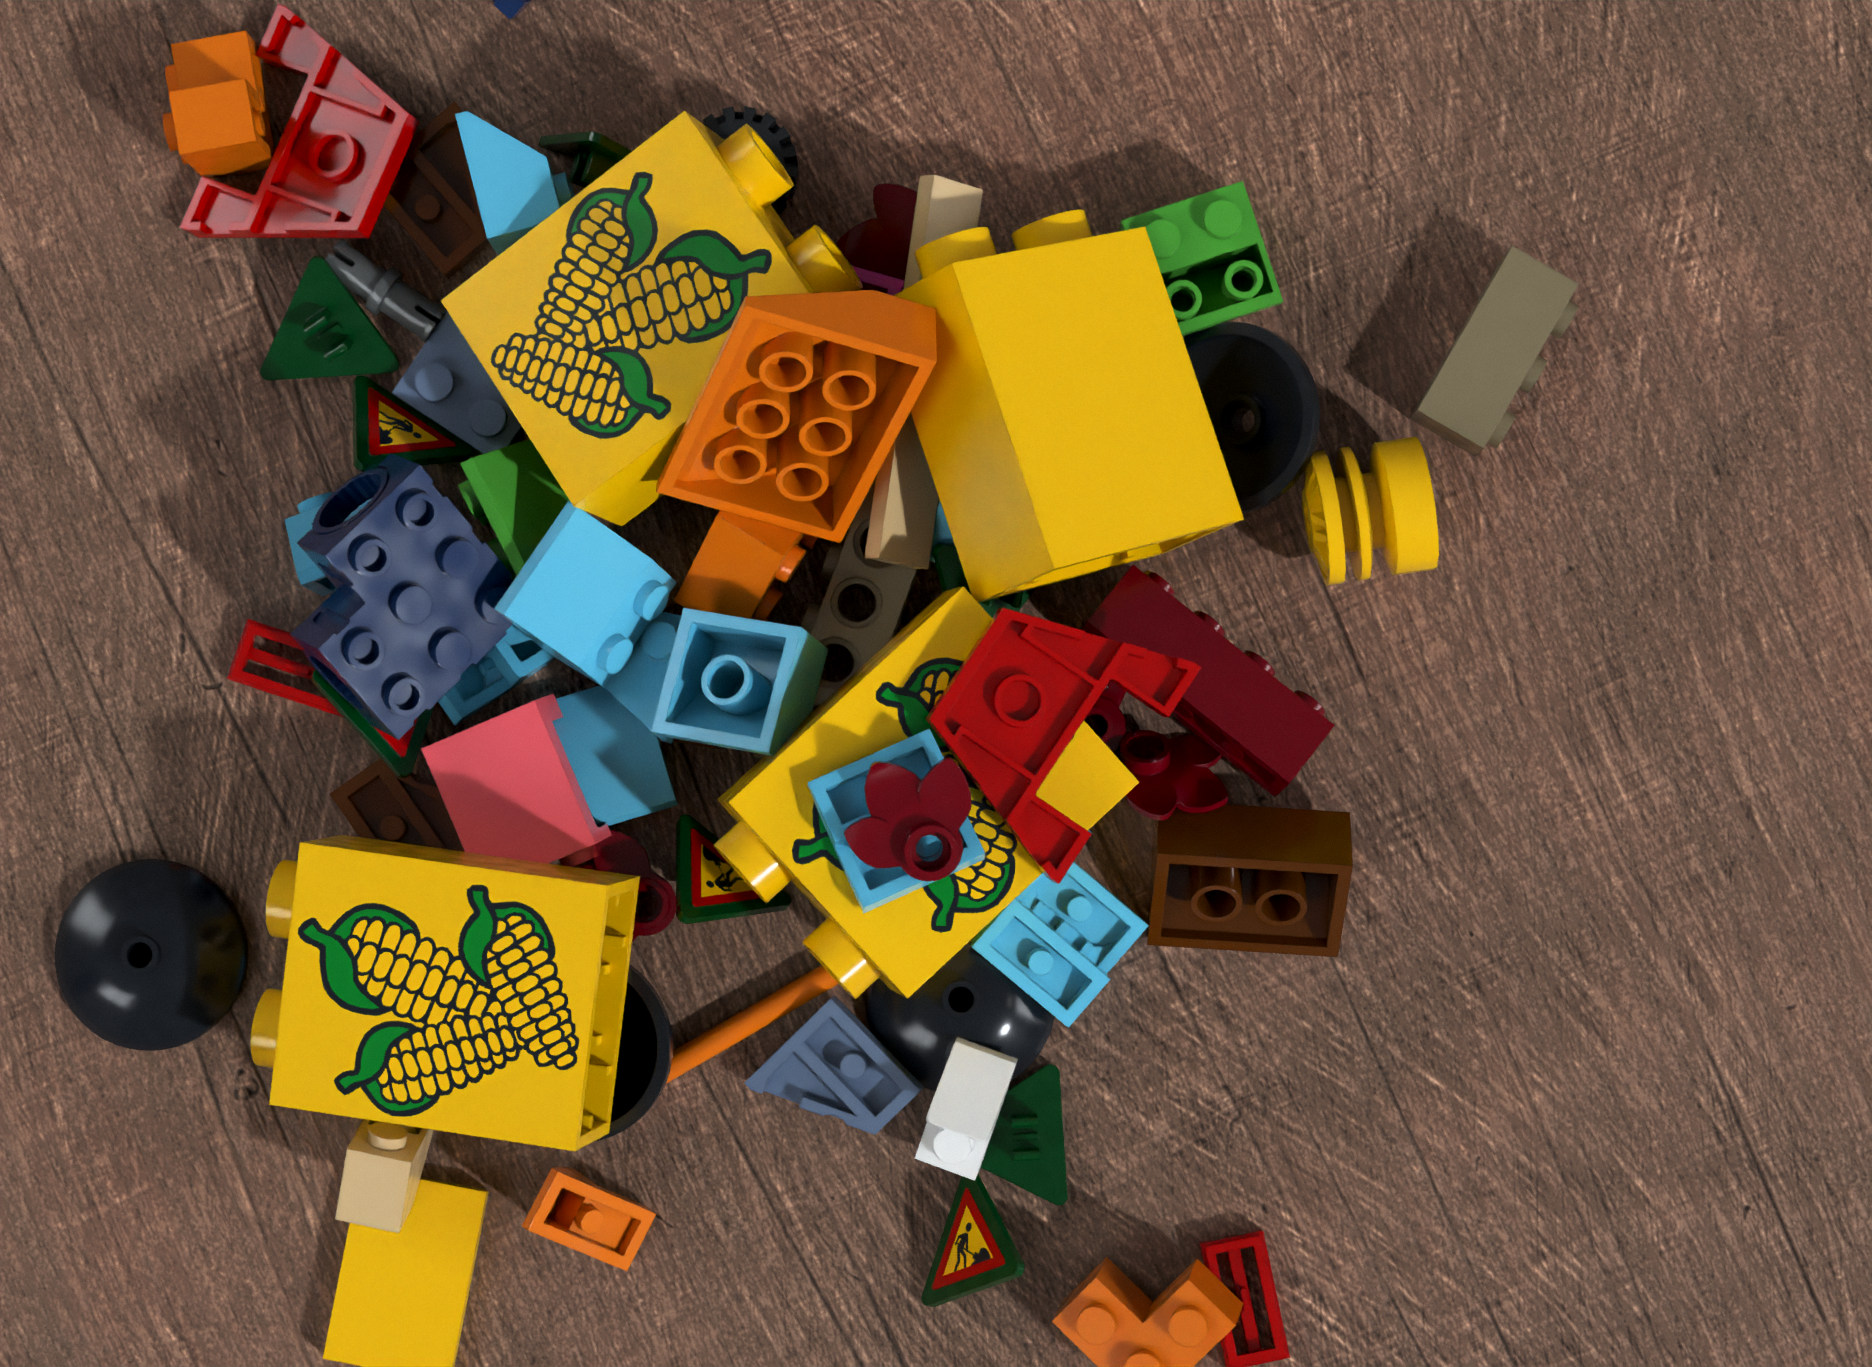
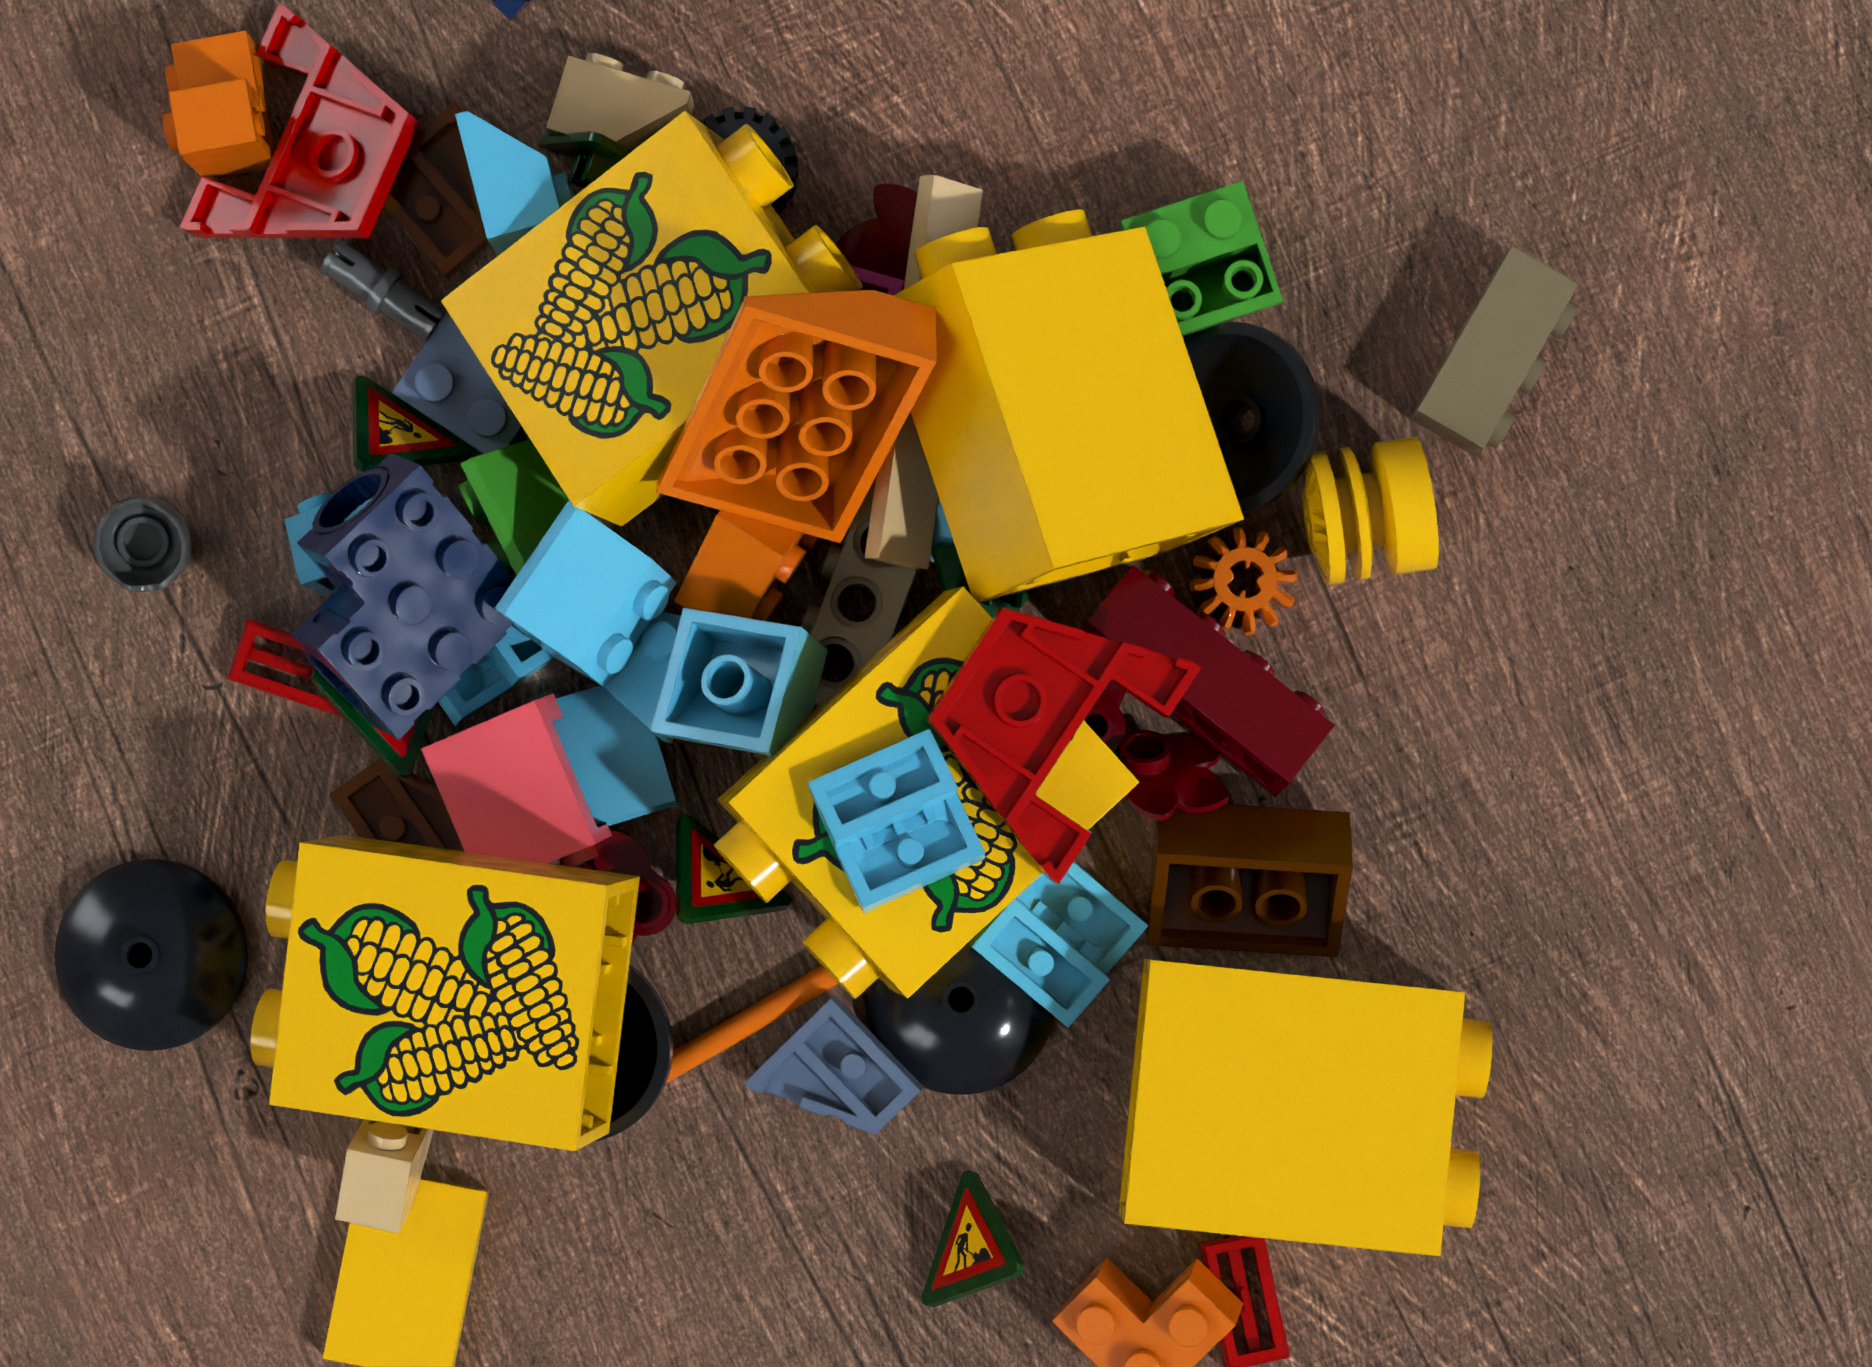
dark green piece [260,255,400,381] -> none
orange slope [522,1167,656,1271] -> none
dark red plate [844,757,972,881] -> none
white slope [915,1037,1018,1181] -> none
dark green piece [980,1064,1068,1206] -> none
none -> dark grey hair [93,496,193,592]
none -> tan slope [546,53,694,150]
none -> yellow brick [1118,959,1492,1256]
none -> orange gear [1188,527,1298,637]

